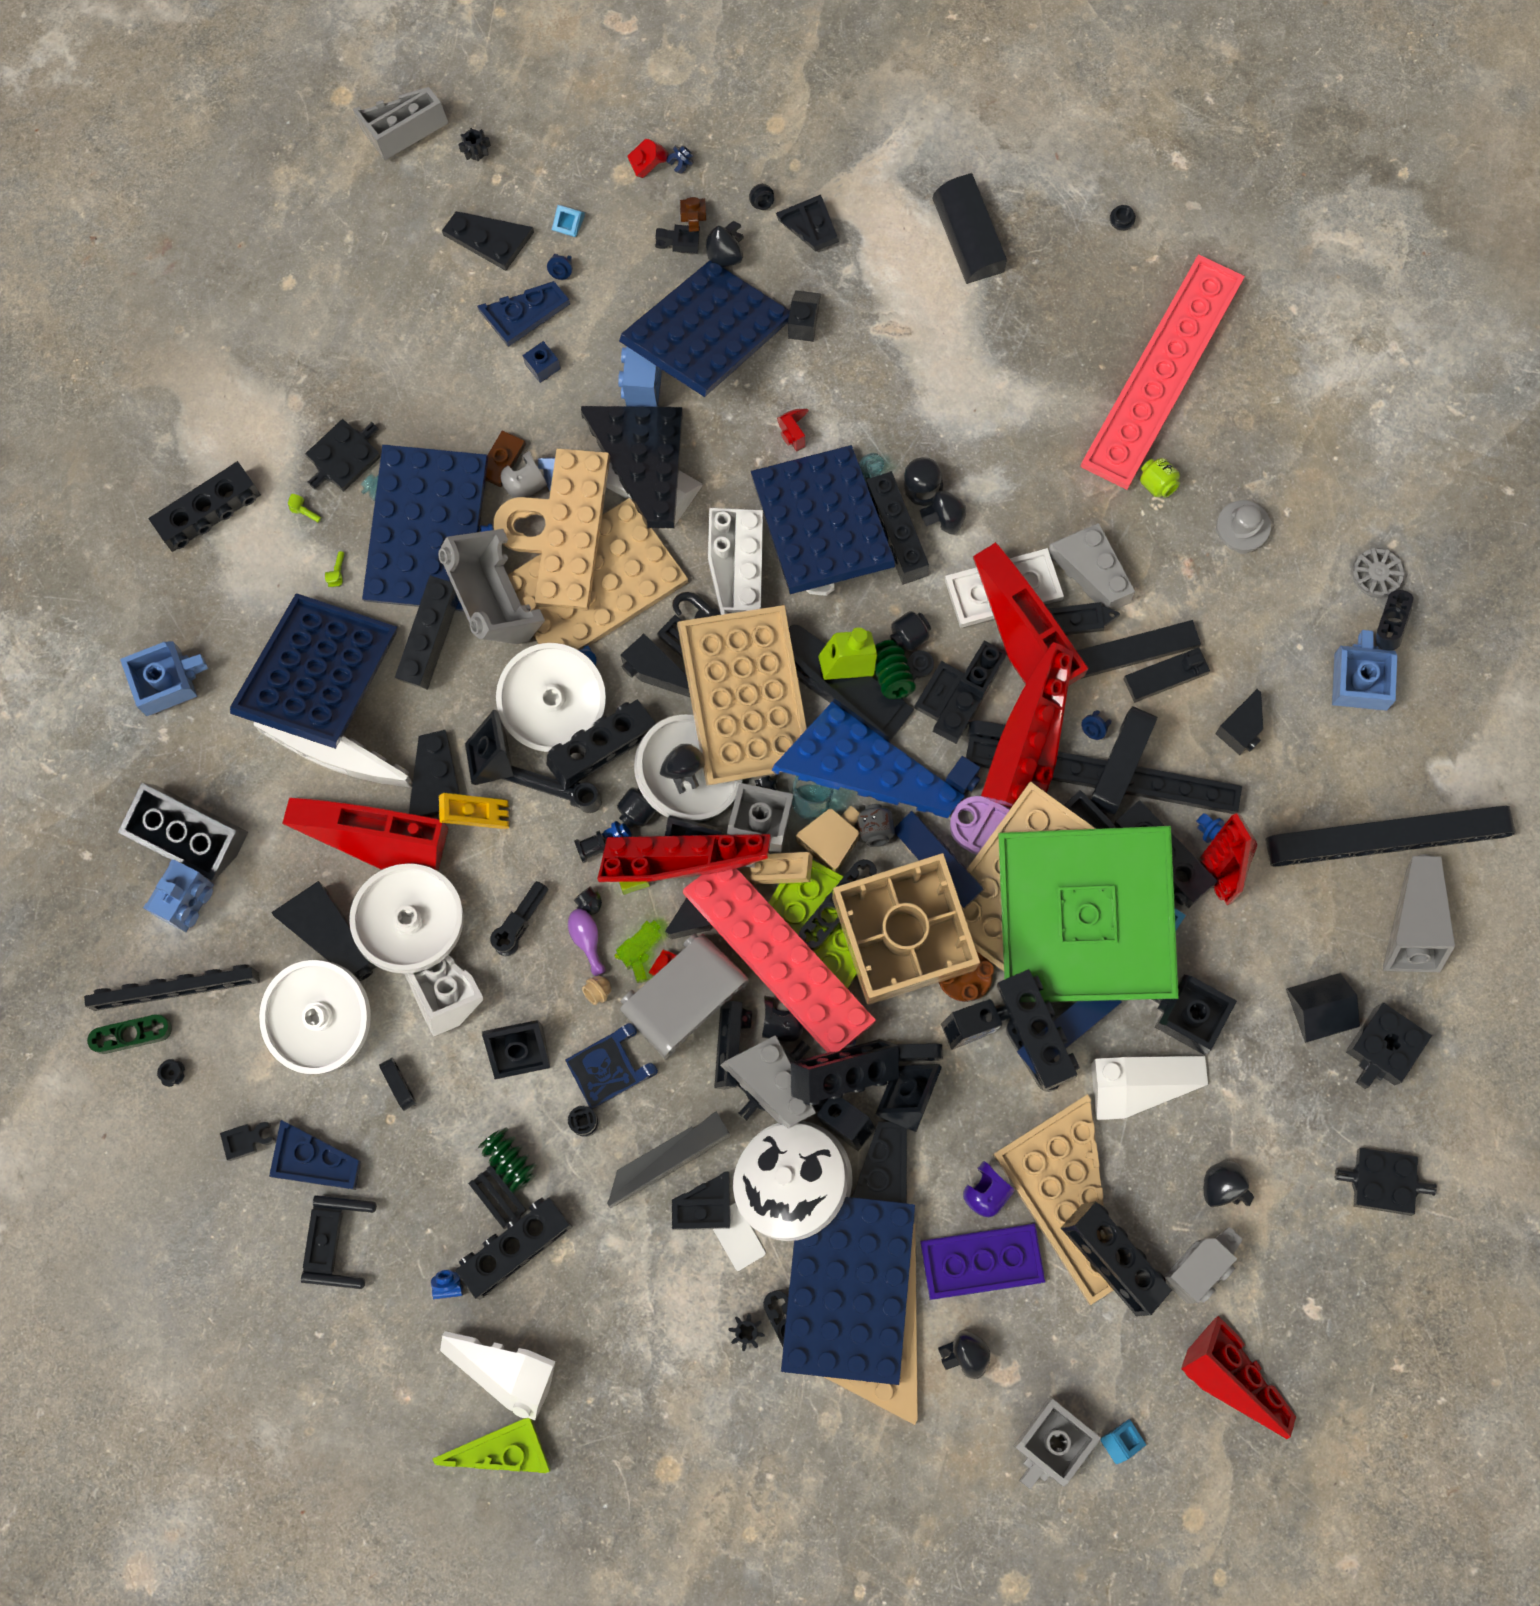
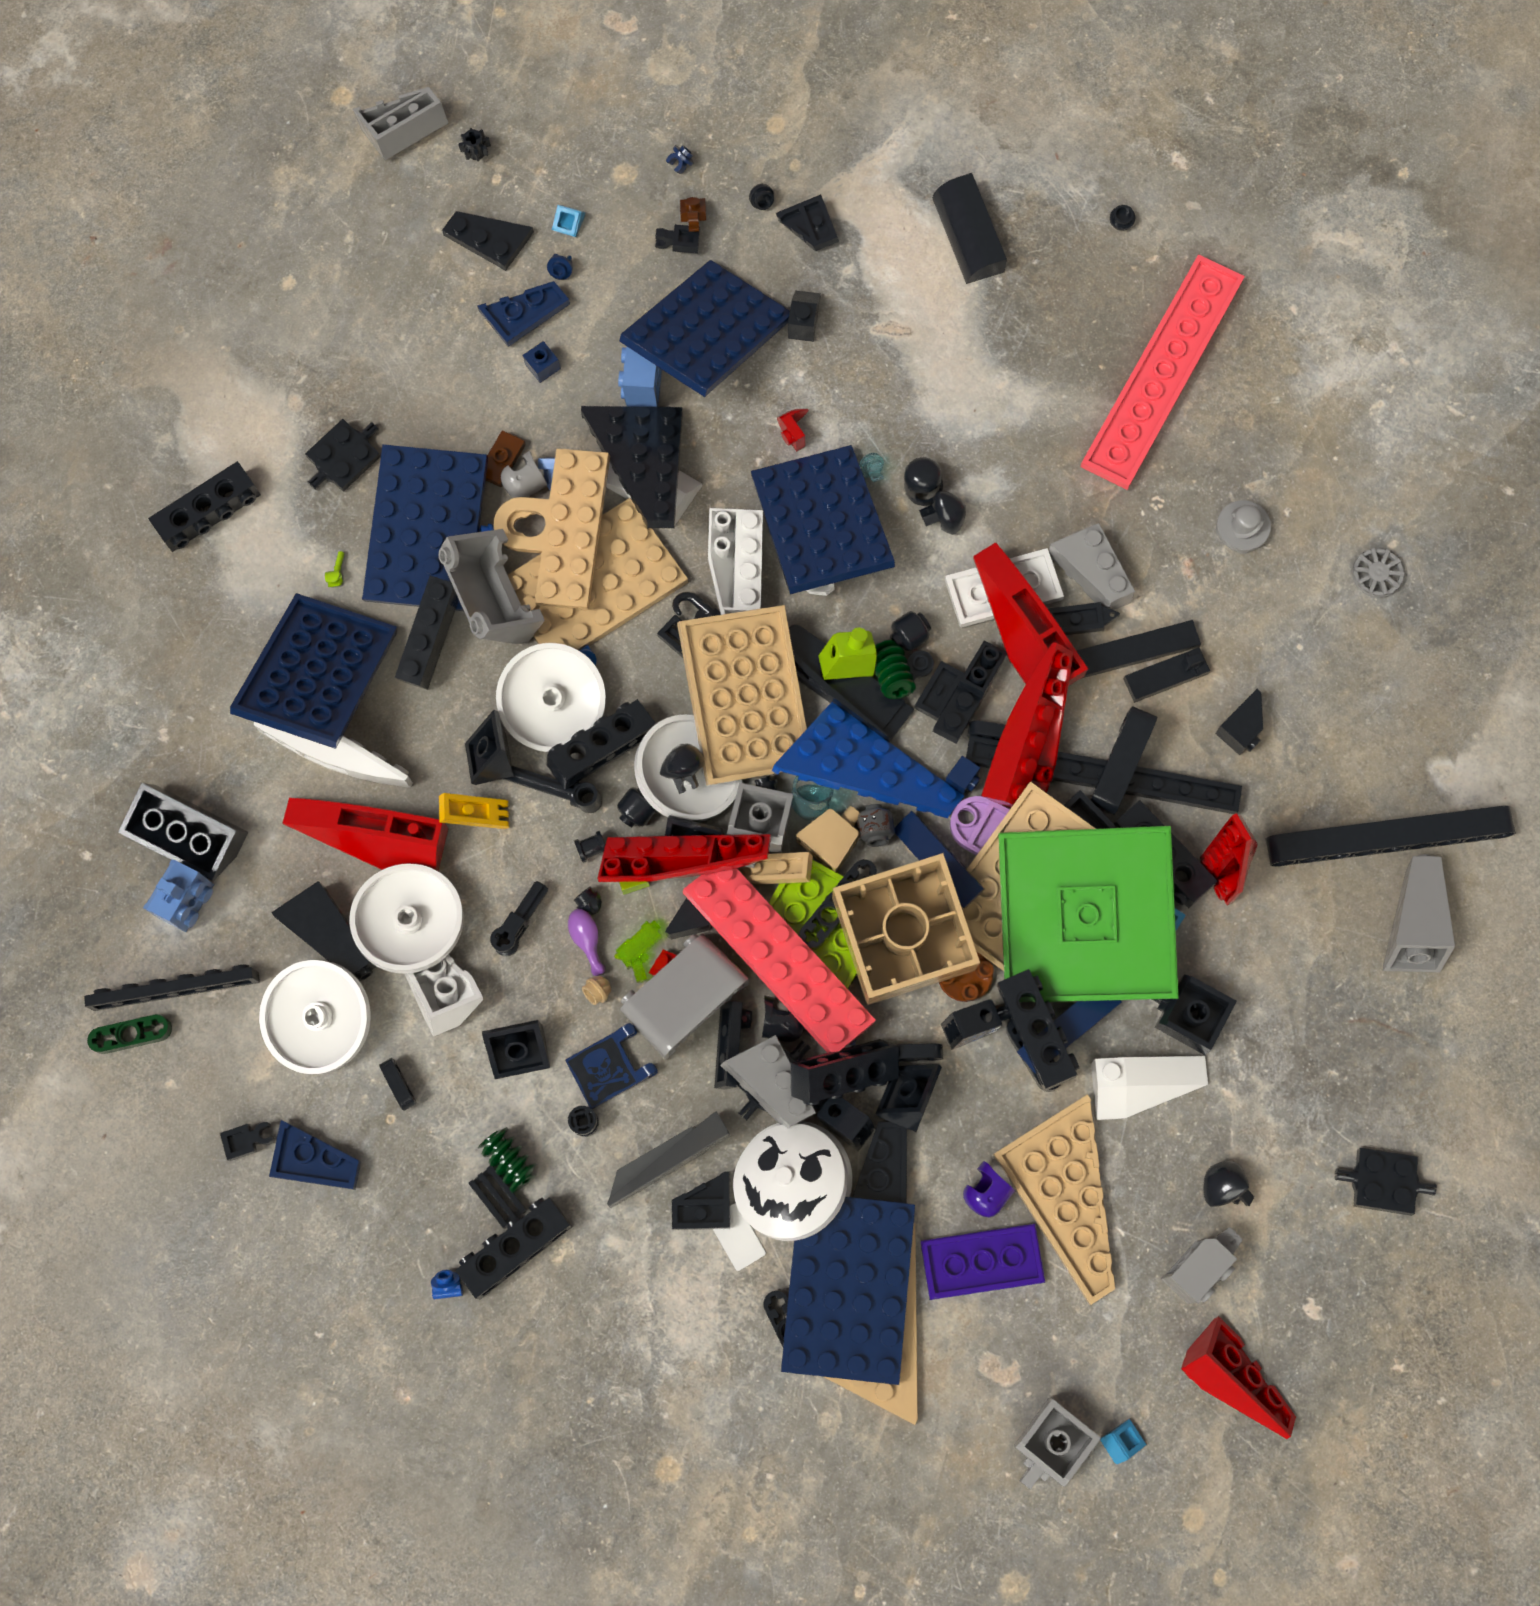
medium blue hinge [120,641,208,716] -> none
black plate [157,1059,185,1087] -> none
lime hand [288,494,321,523] -> none
black plate [301,1195,377,1289] -> none
clear light blue plate [360,473,379,501] -> none
black wing [409,730,460,817] -> none
lime wing [432,1418,551,1473] -> none
white wedge [440,1331,556,1420] -> none
blue plate [602,821,632,845] -> none
black slope [620,633,690,697] -> none
red plate [627,139,669,178] -> none
black piece [706,221,744,267] -> none
black gear [728,1314,765,1351] -> none
black brick [866,471,929,585] -> none
black piece [938,1330,991,1379] -> none
black brick [1061,1201,1172,1317] -> none
dark blue plate [1081,710,1112,740] -> none
lime head [1140,458,1180,498] -> none
blue plate [1196,813,1225,843] -> none
black slope [1286,973,1360,1043] -> none
medium blue hinge [1332,630,1397,711] -> none
black hinge [1346,1003,1432,1089] -> none
black beam [1375,590,1413,650] -> none

